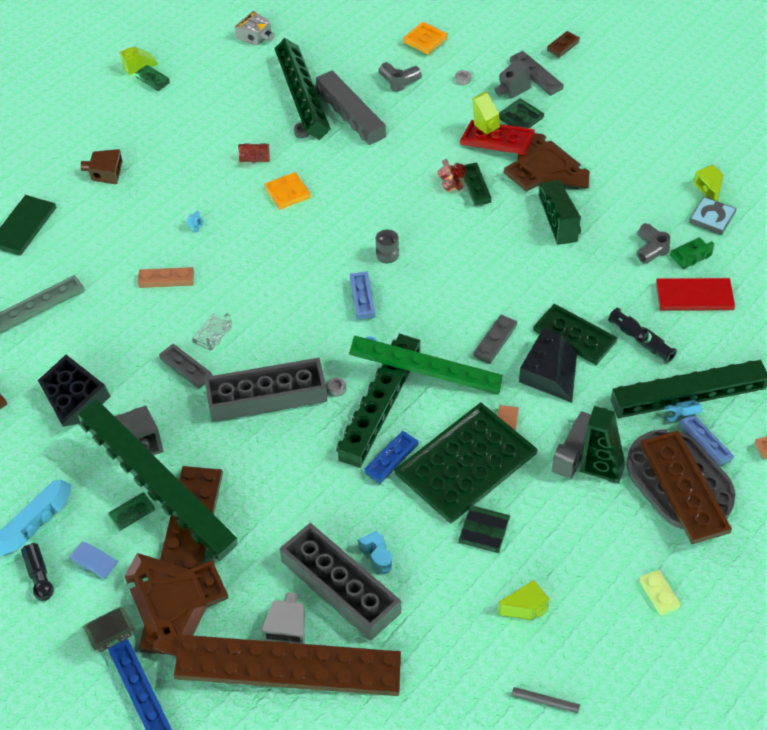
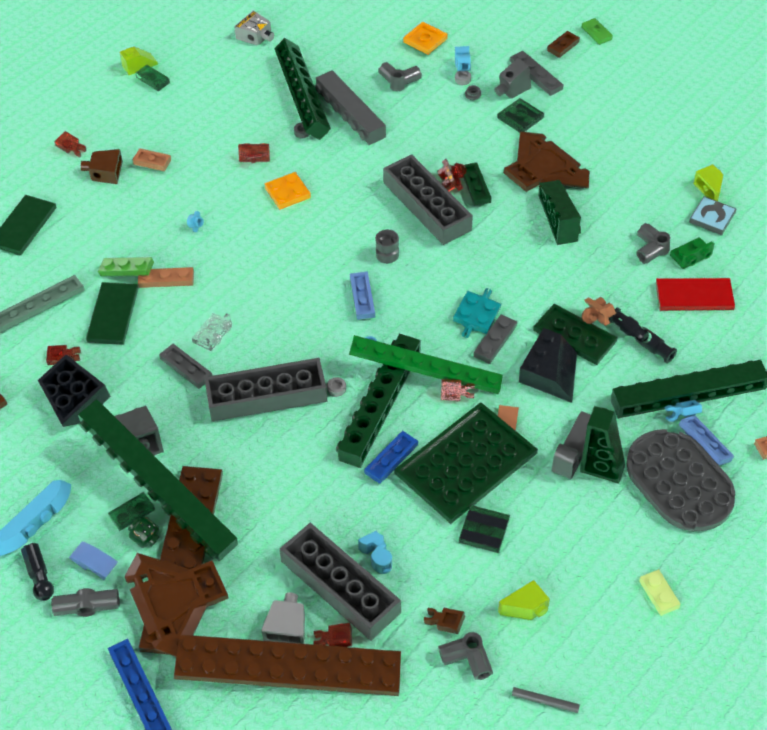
clear smoke brick [80,606,135,652] -> none
red tile [460,120,535,155] -> none
lime slope [472,91,500,134] -> none
reddish brown plate [640,430,732,544] -> none
none -> clear red plate [46,345,81,365]
none -> dark grey piece [51,588,120,617]
none -> clear red plate [55,131,86,158]
none -> dark green tile [86,282,139,345]
none -> bright green plate [98,257,154,276]
none -> dark green head [128,517,160,548]
none -> nougat plate [133,148,171,172]
none -> clear red plate [314,623,352,647]
none -> dark grey brick [383,154,473,245]
none -> reddish brown plate [424,608,465,634]
none -> dark grey piece [438,632,493,680]
none -> clear red plate [441,379,475,401]
none -> teal plate [453,288,501,338]
none -> medium azure leg [455,46,471,71]
none -> dark grey plate [465,85,481,100]
none -> bright green plate [582,18,613,45]
none -> nougat hips [582,297,616,326]

